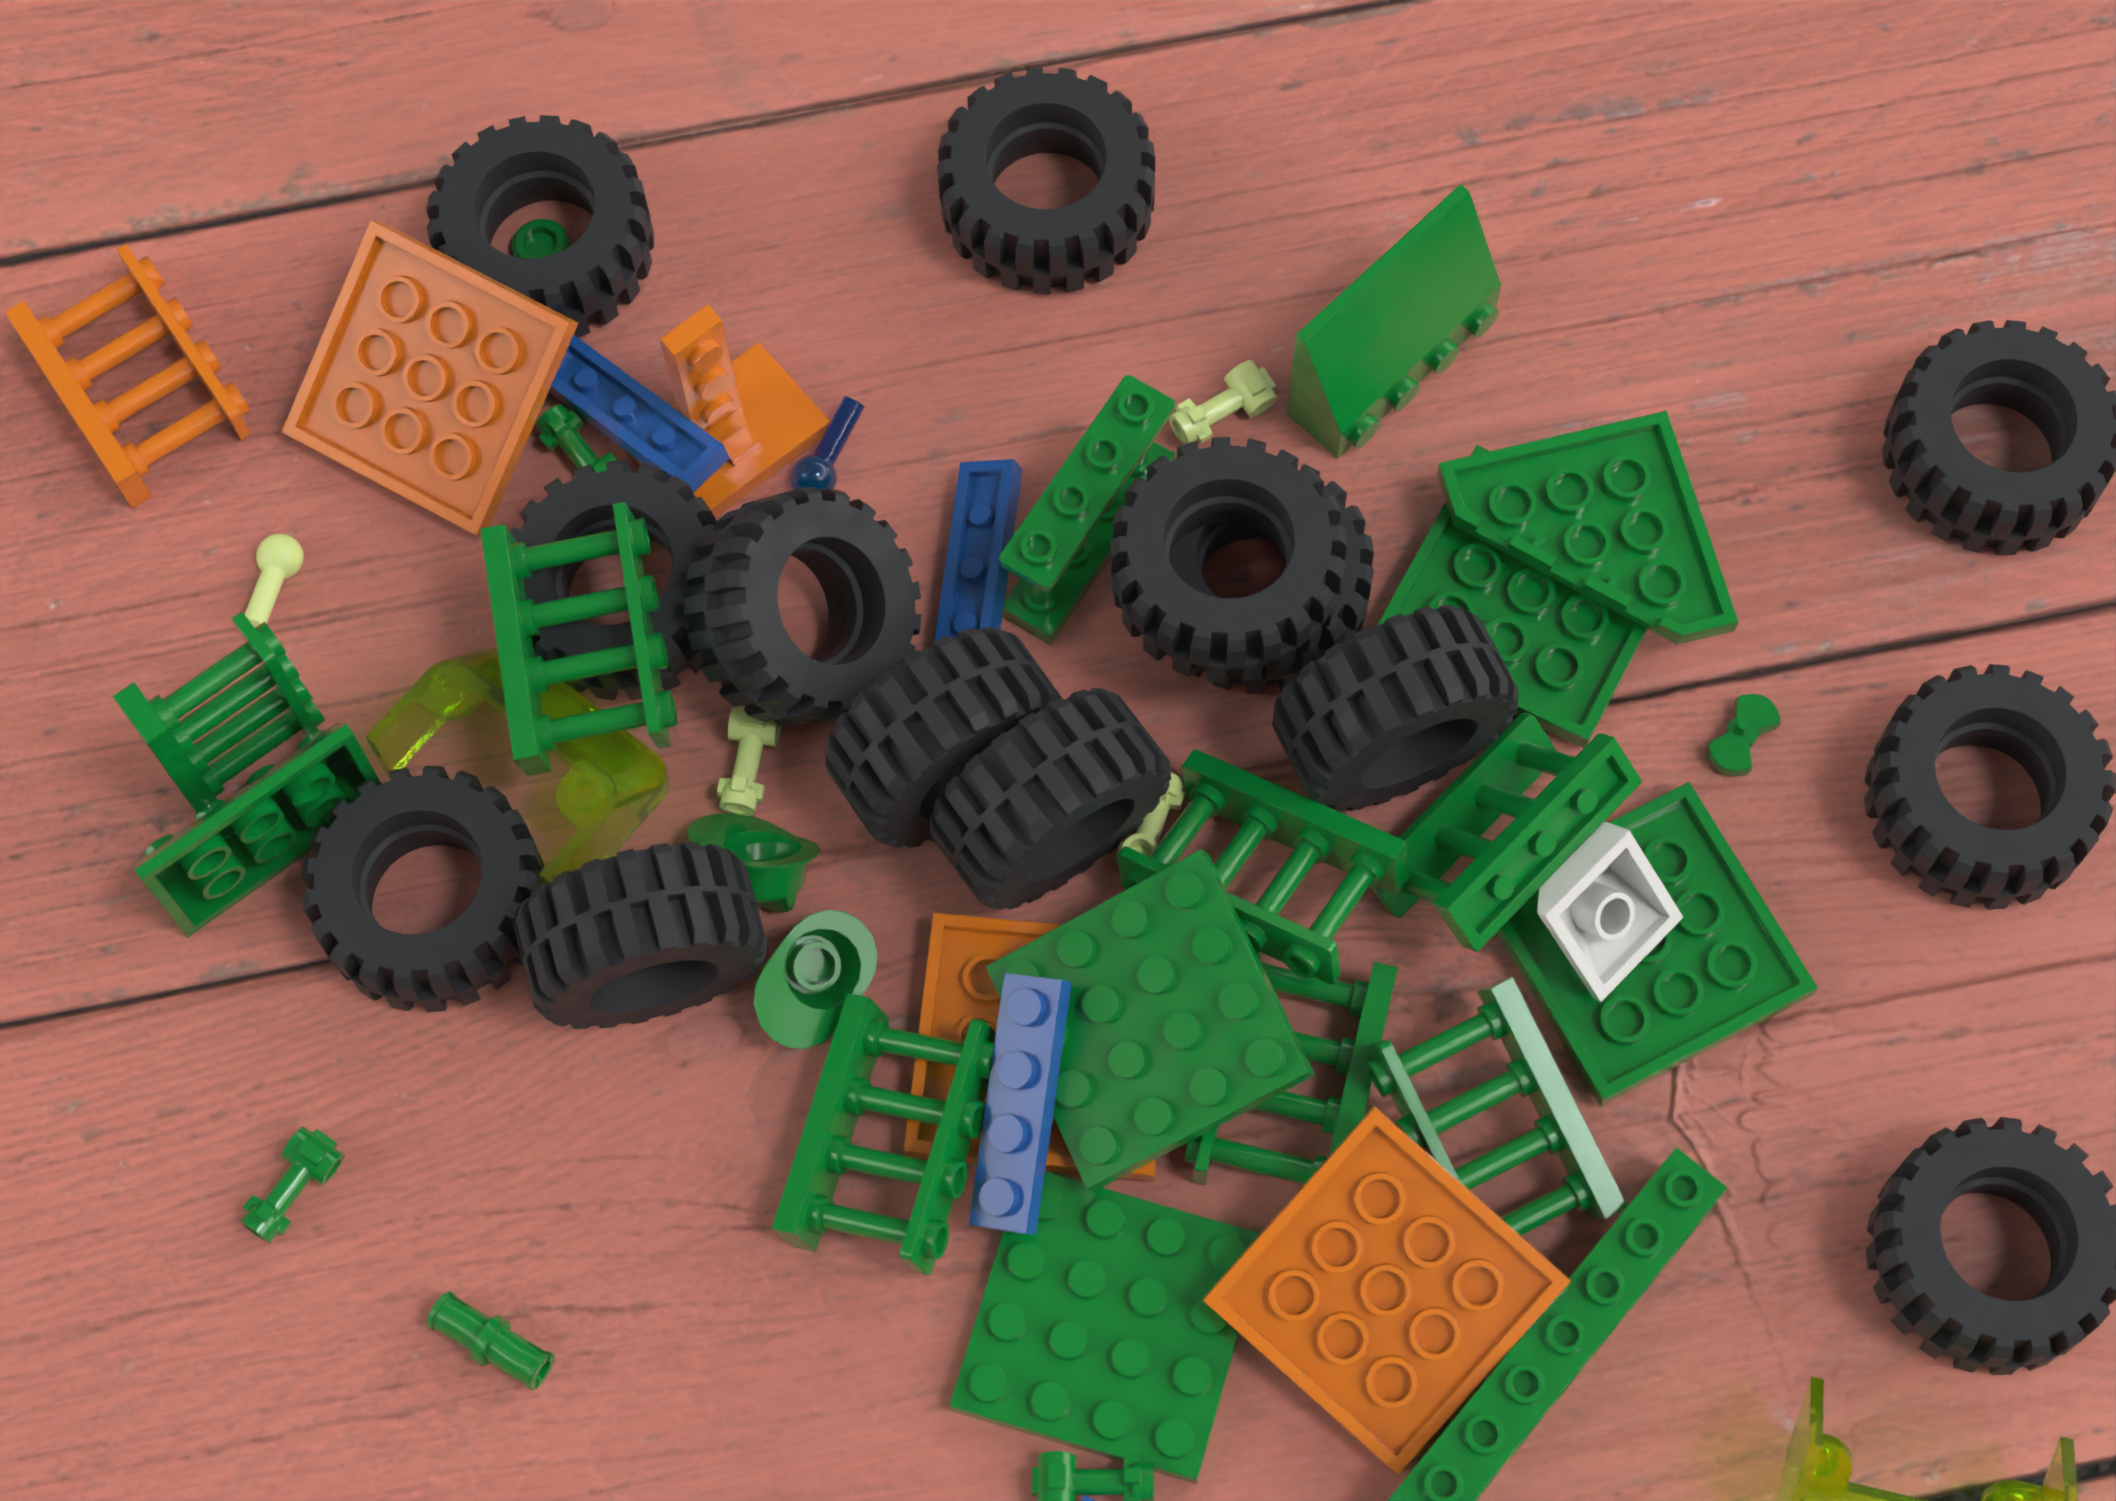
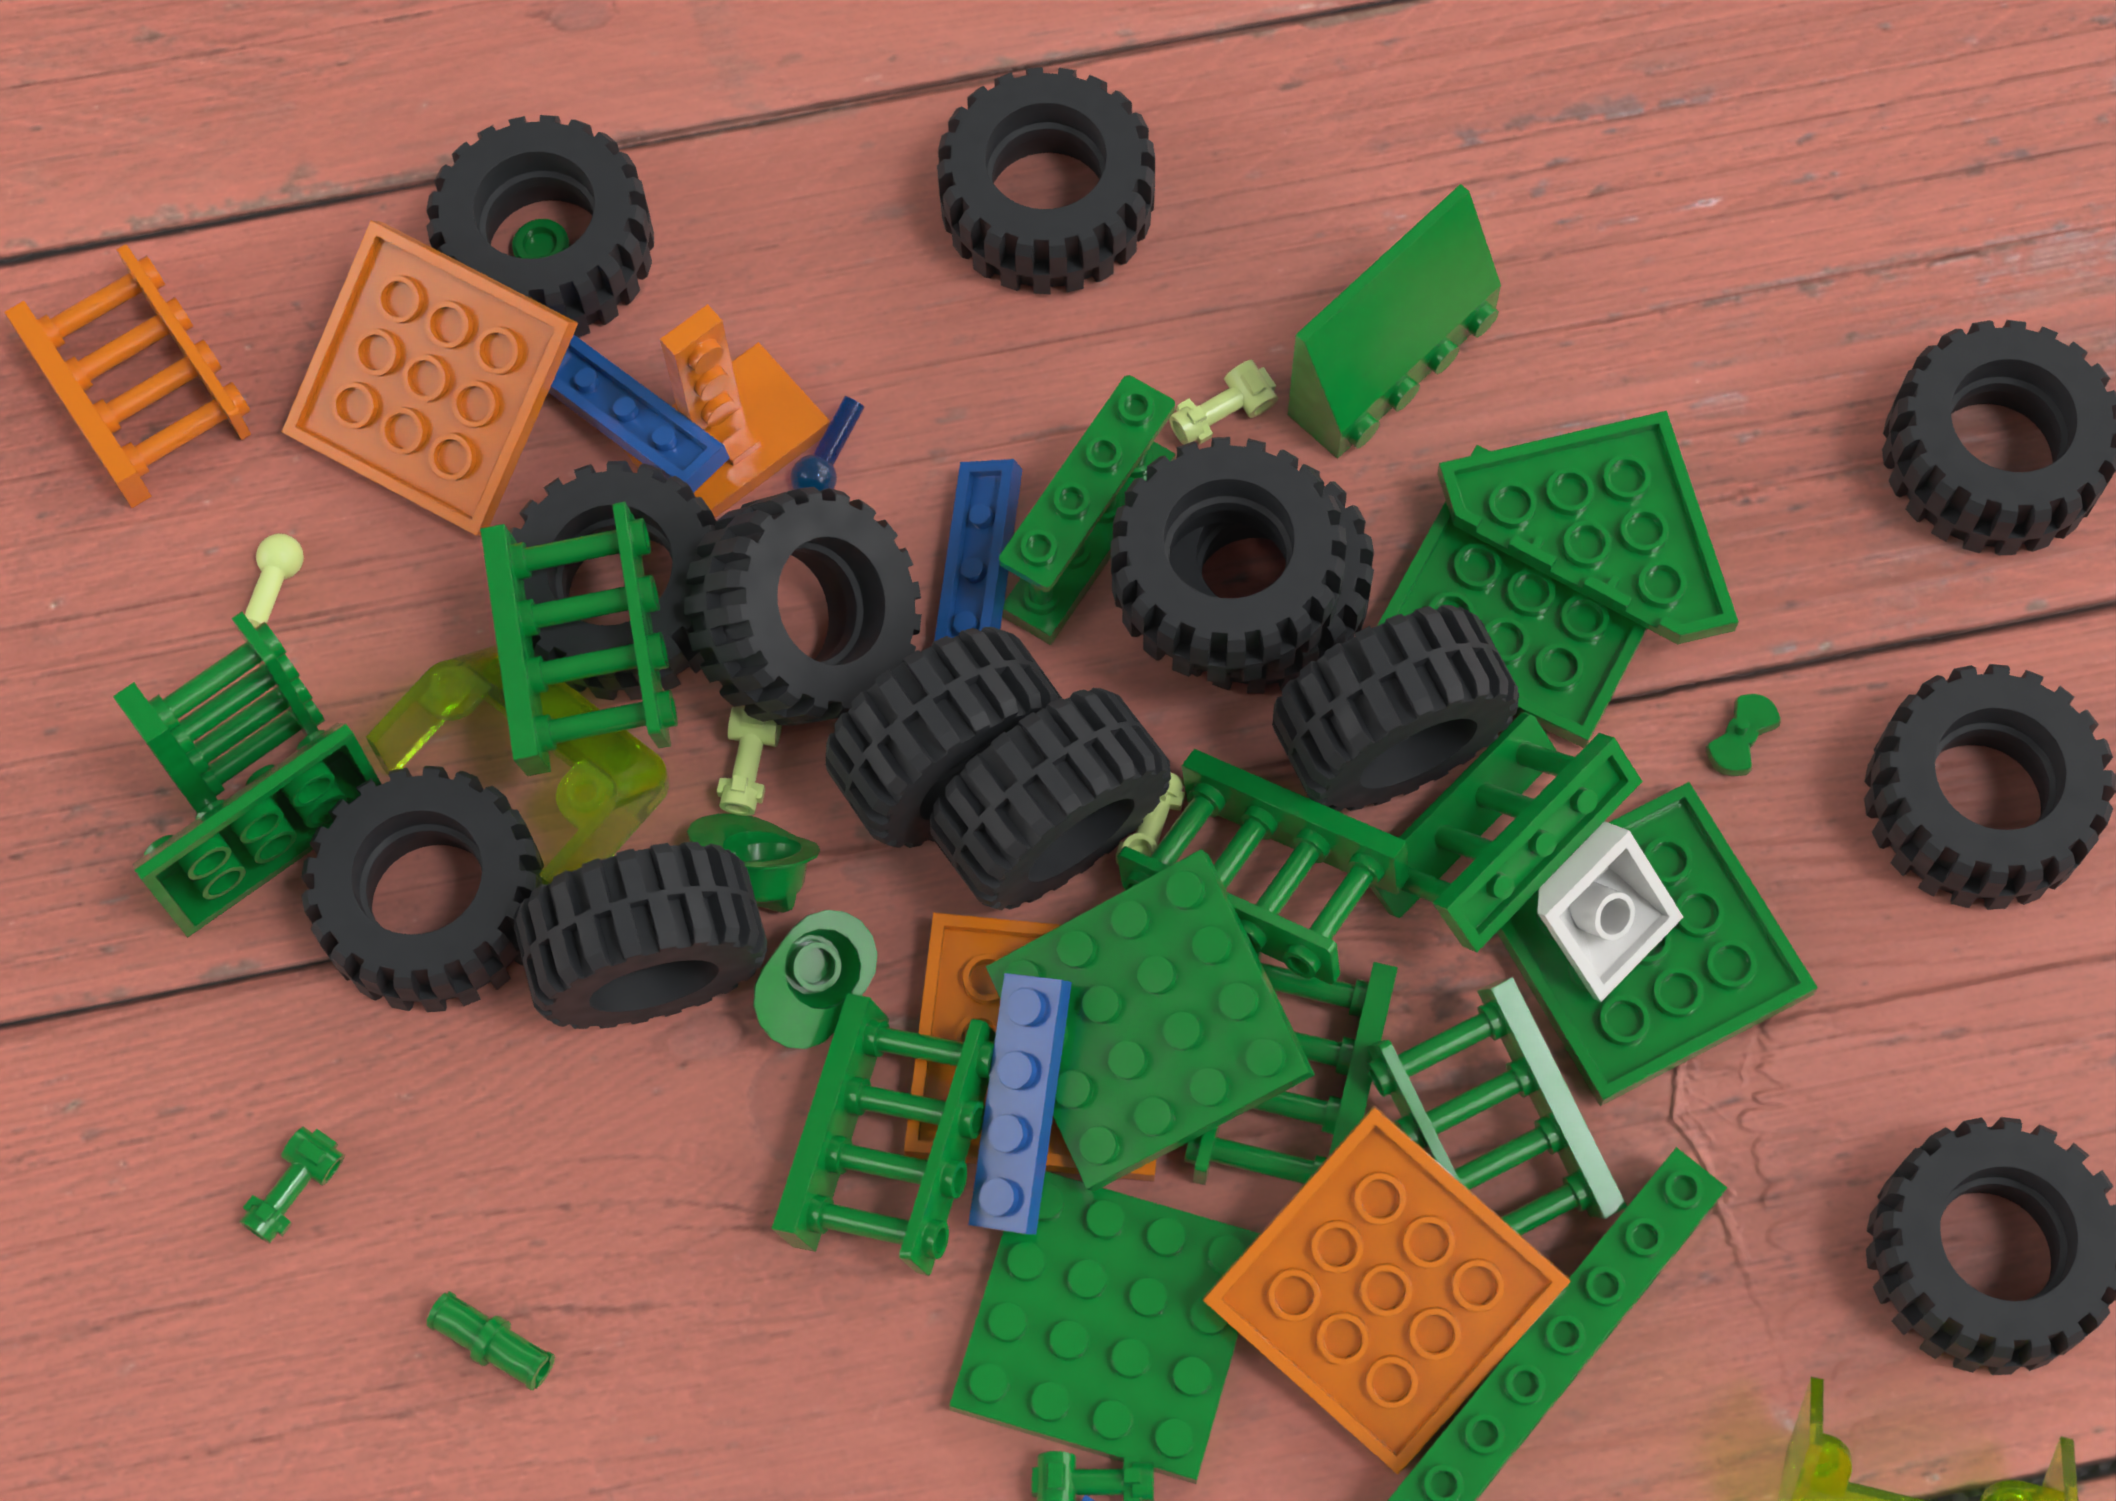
green bar [536,405,617,480] -> none

